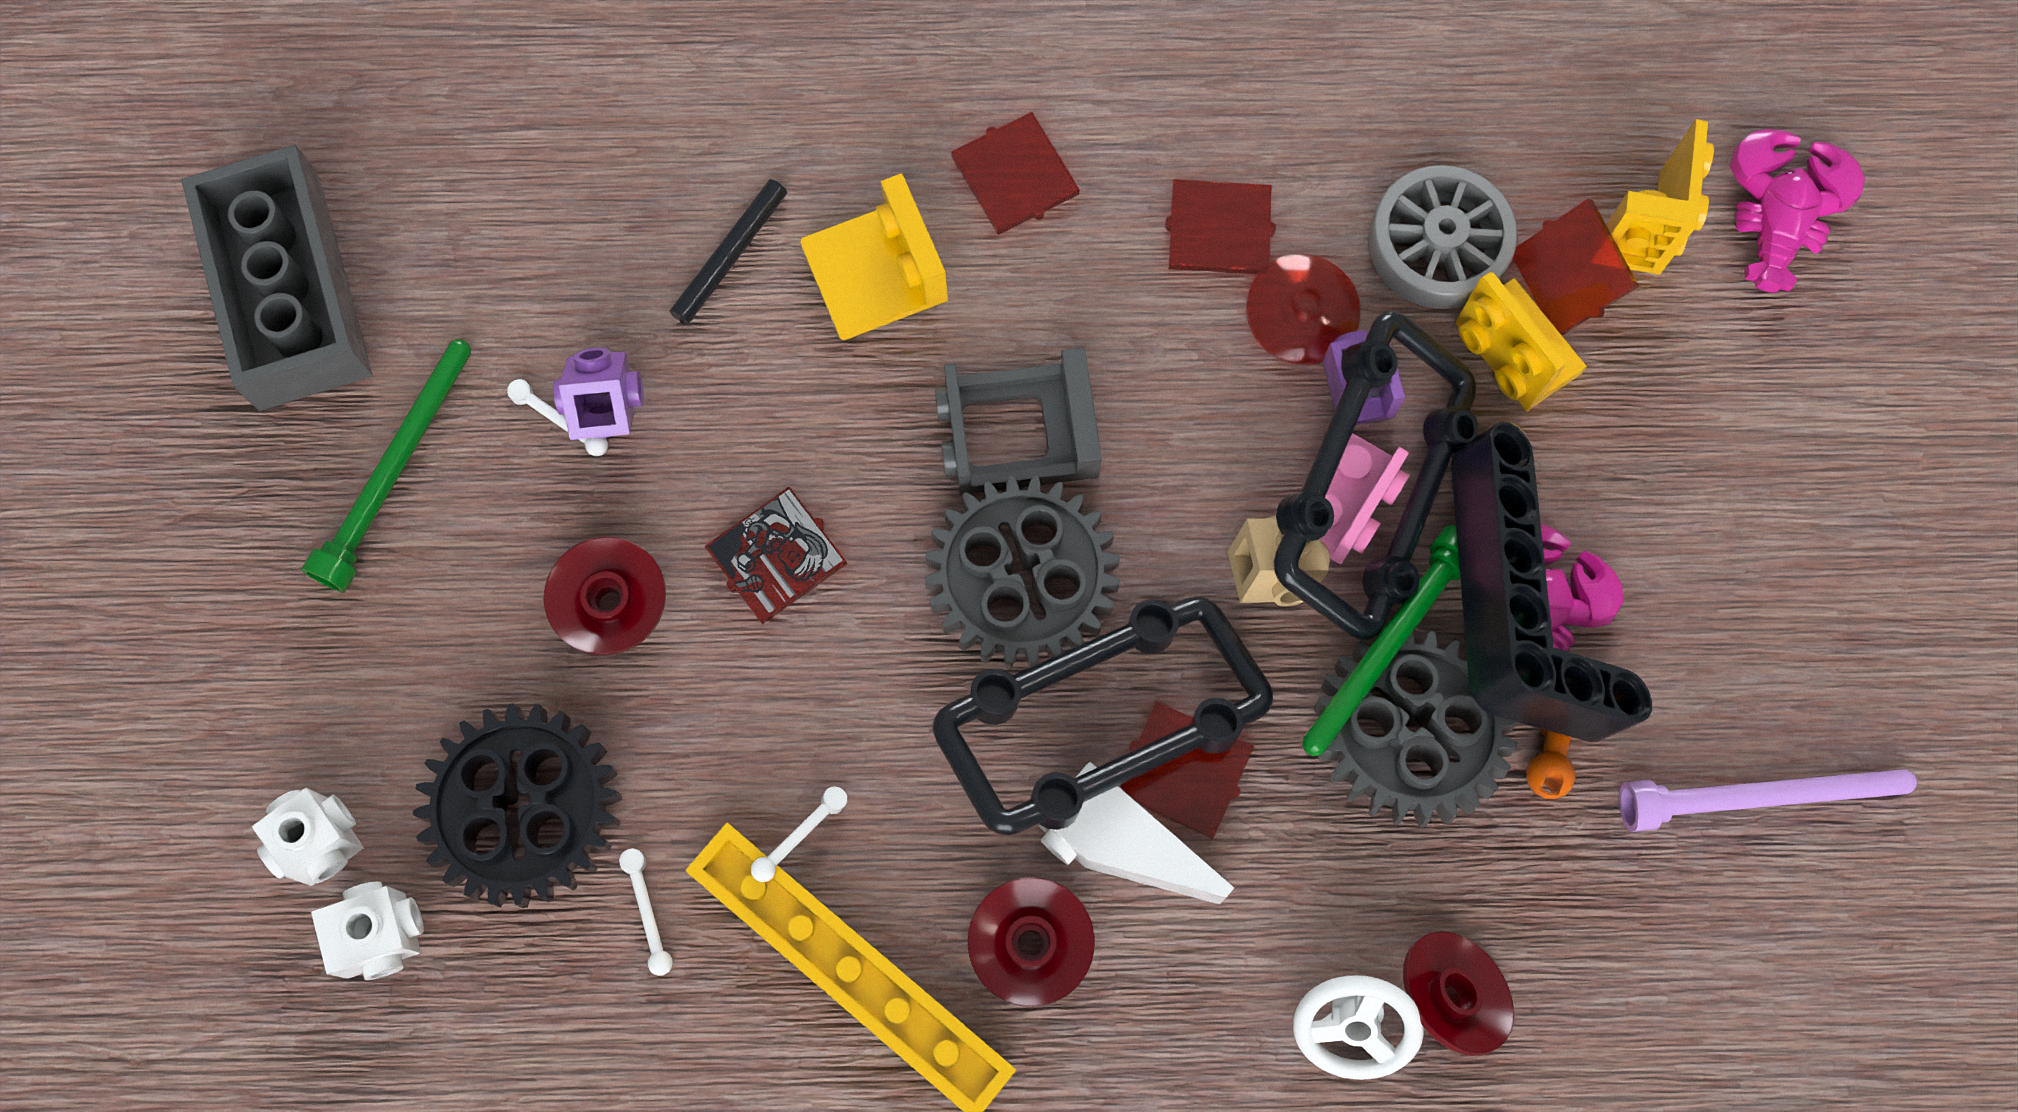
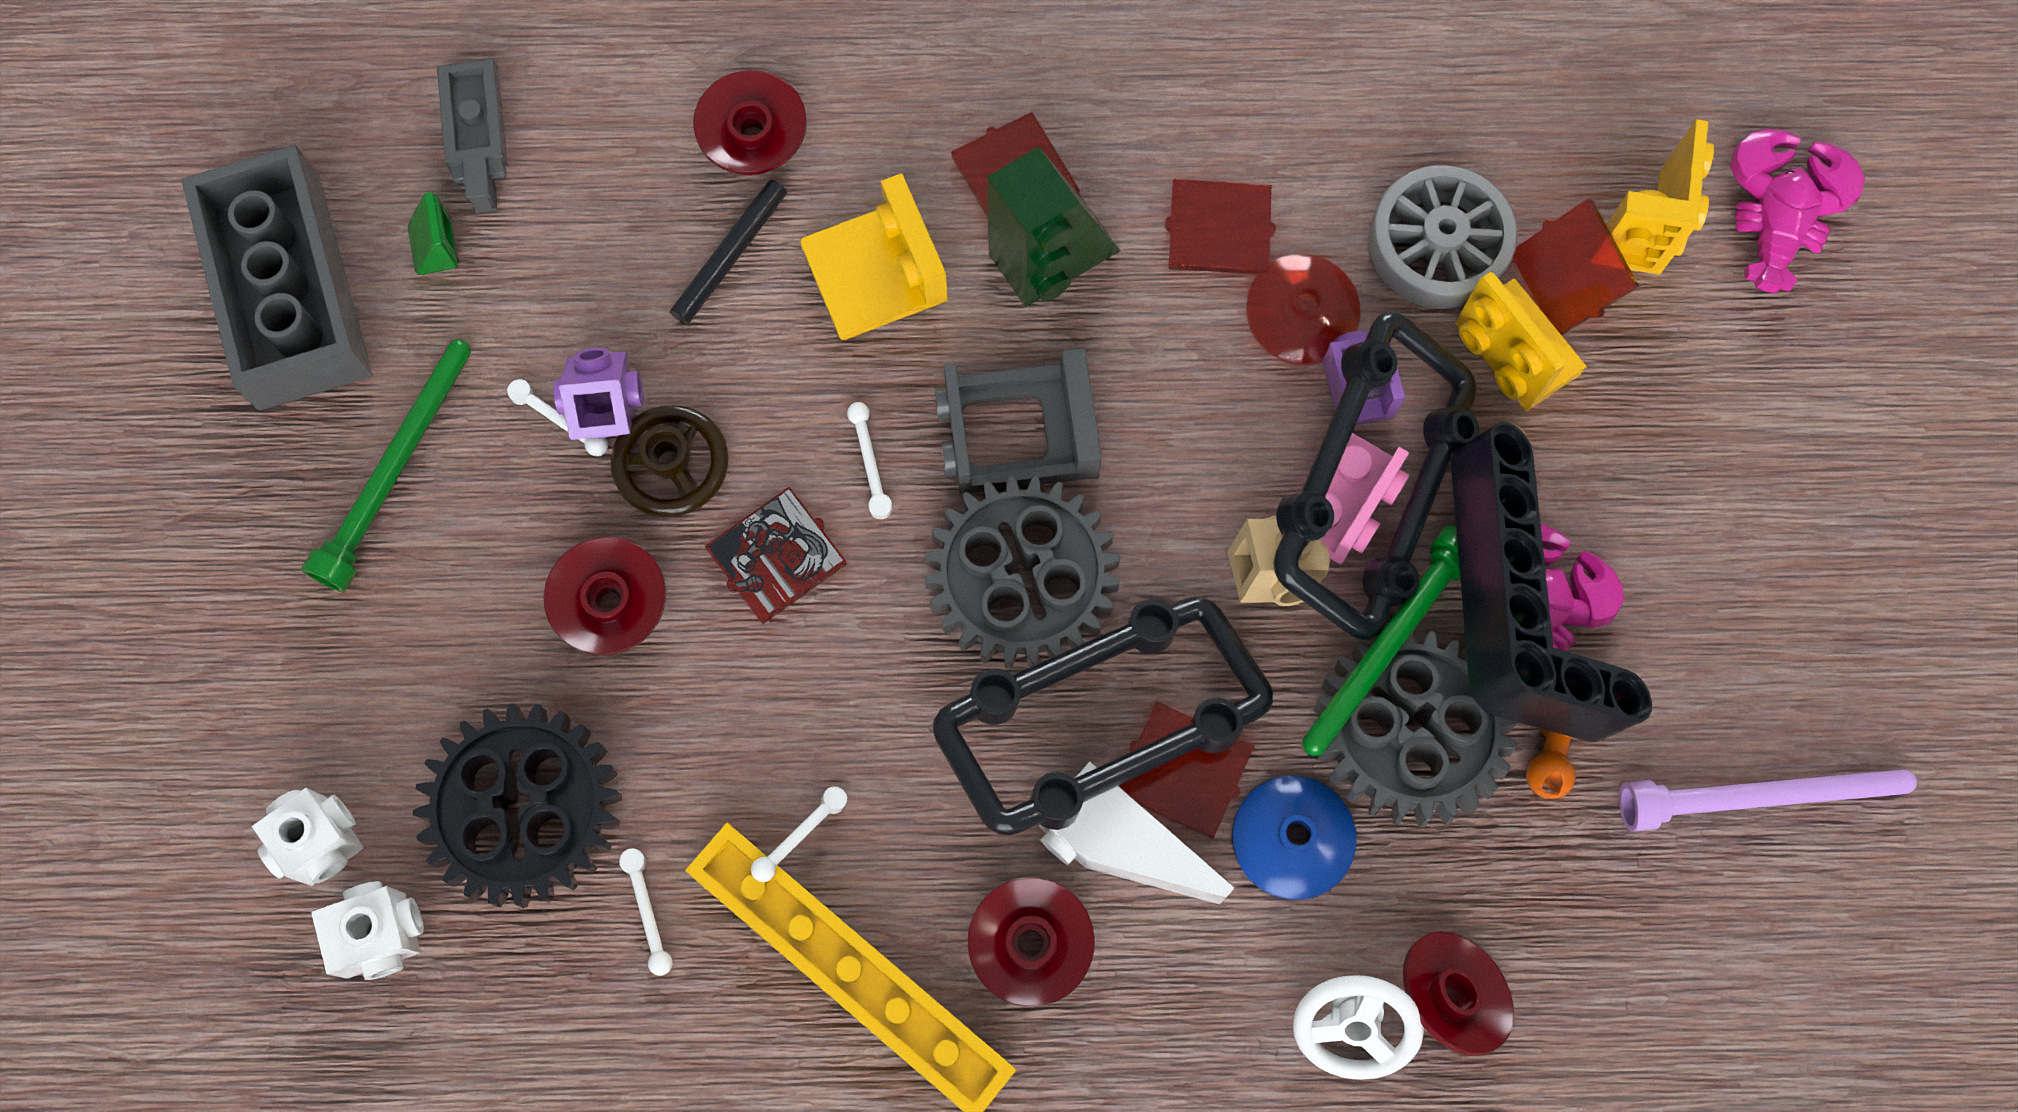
none -> green slope [408,192,459,275]
none -> dark grey hinge [437,58,508,214]
none -> dark brown piece [611,405,728,517]
none -> dark red dish [693,70,807,175]
none -> white hinge [847,402,892,519]
none -> dark green wedge [987,146,1120,307]
none -> blue dish [1232,776,1356,900]

